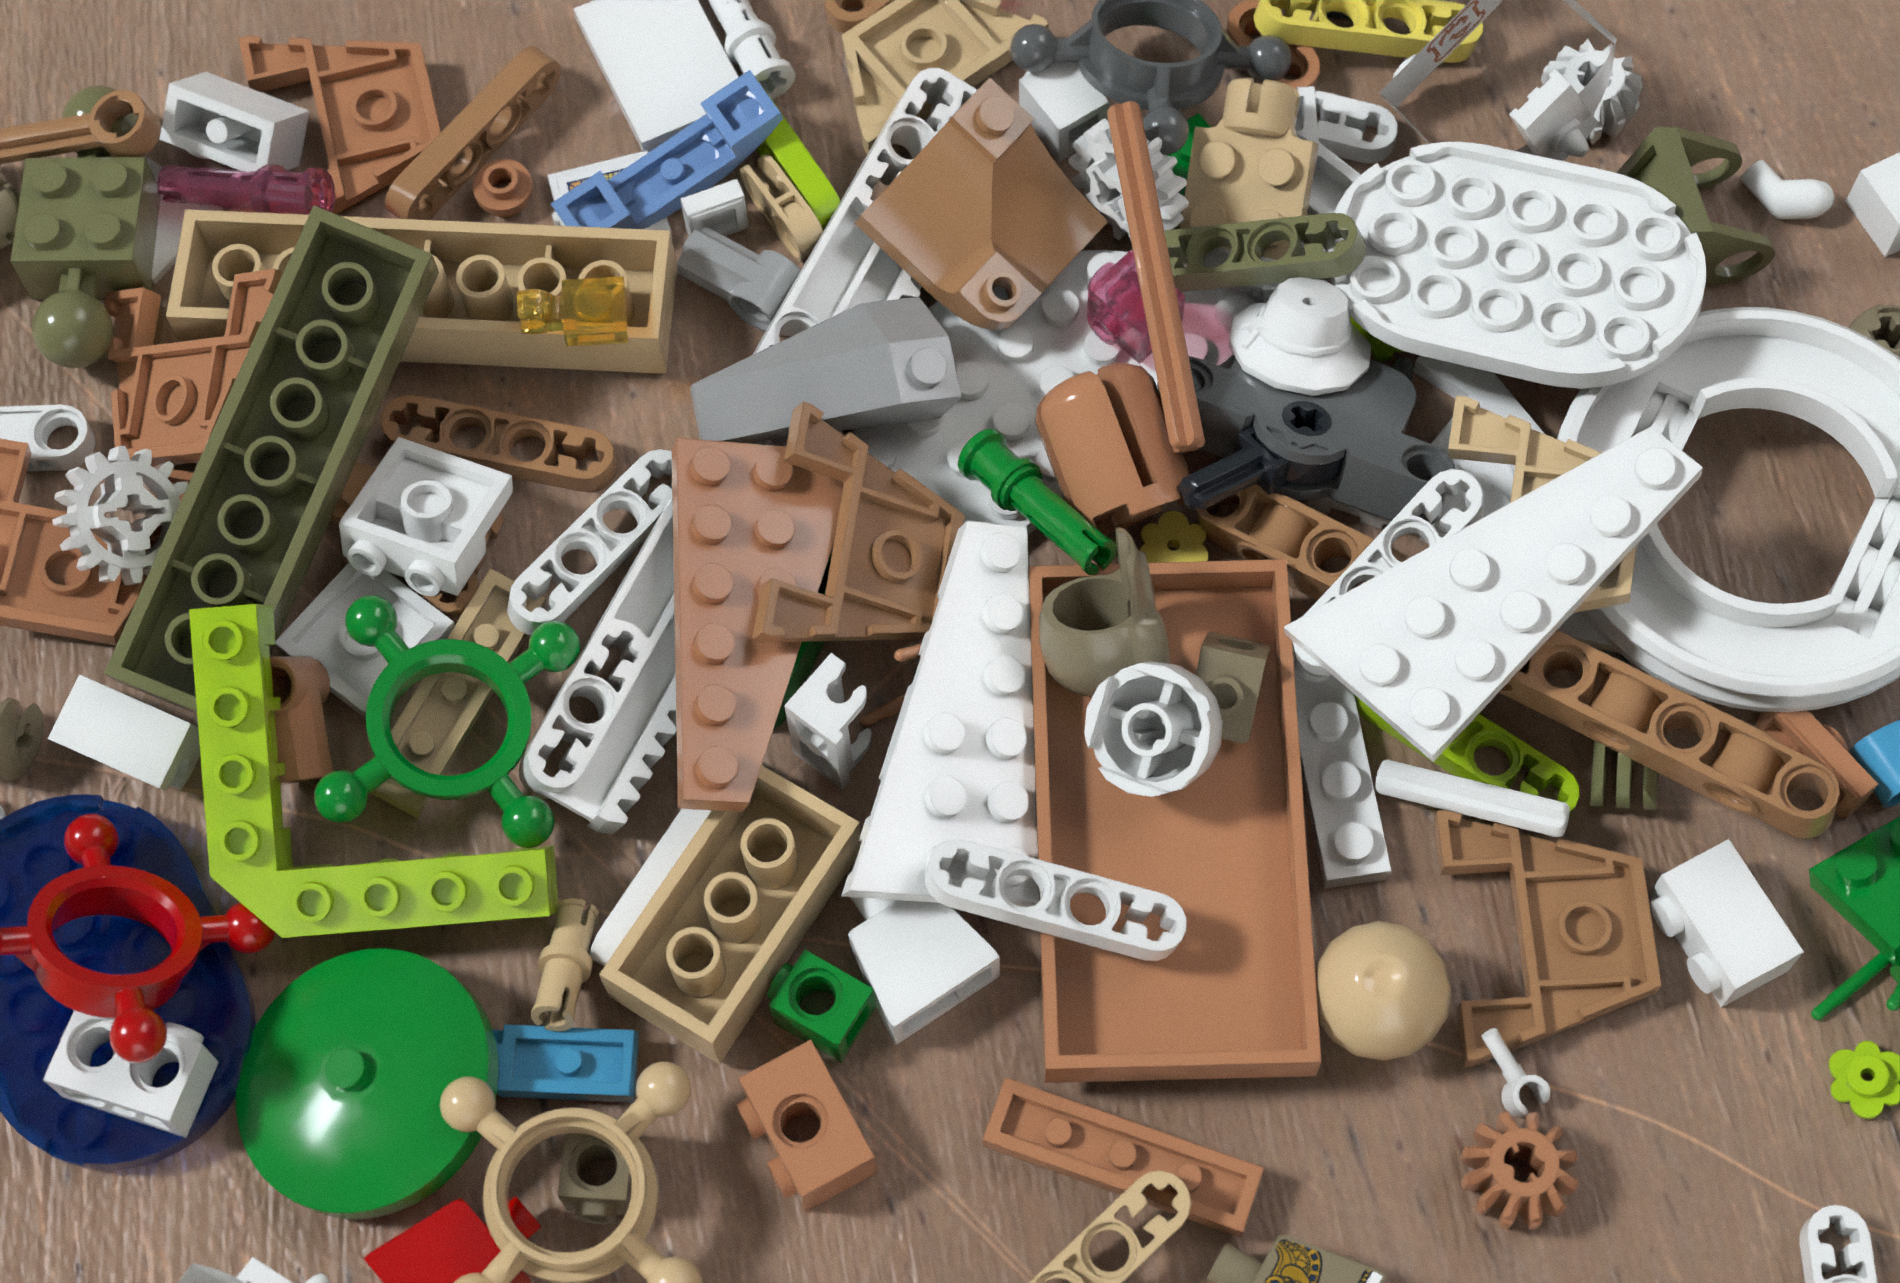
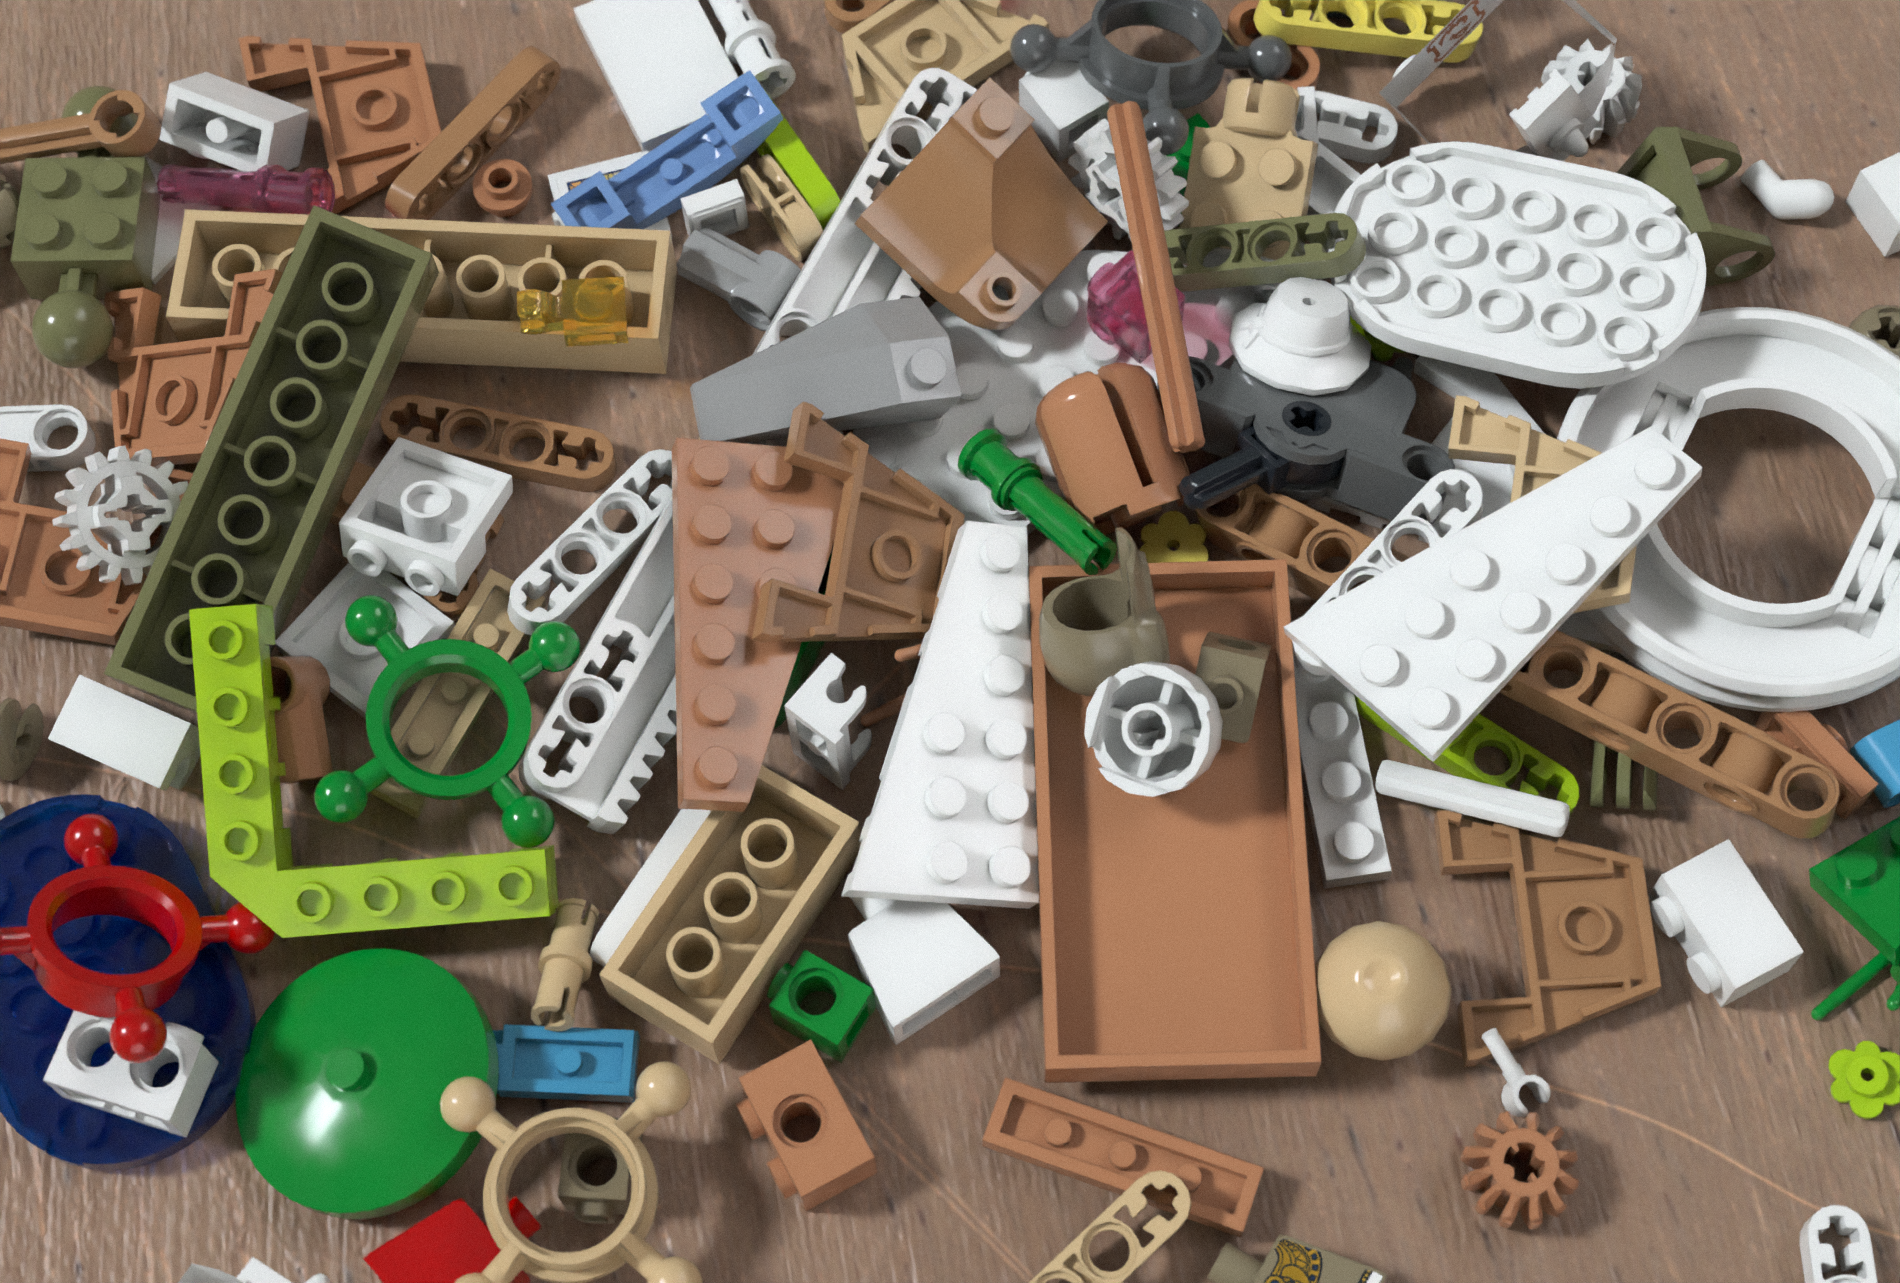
white beam [925,839,1186,961] -> none

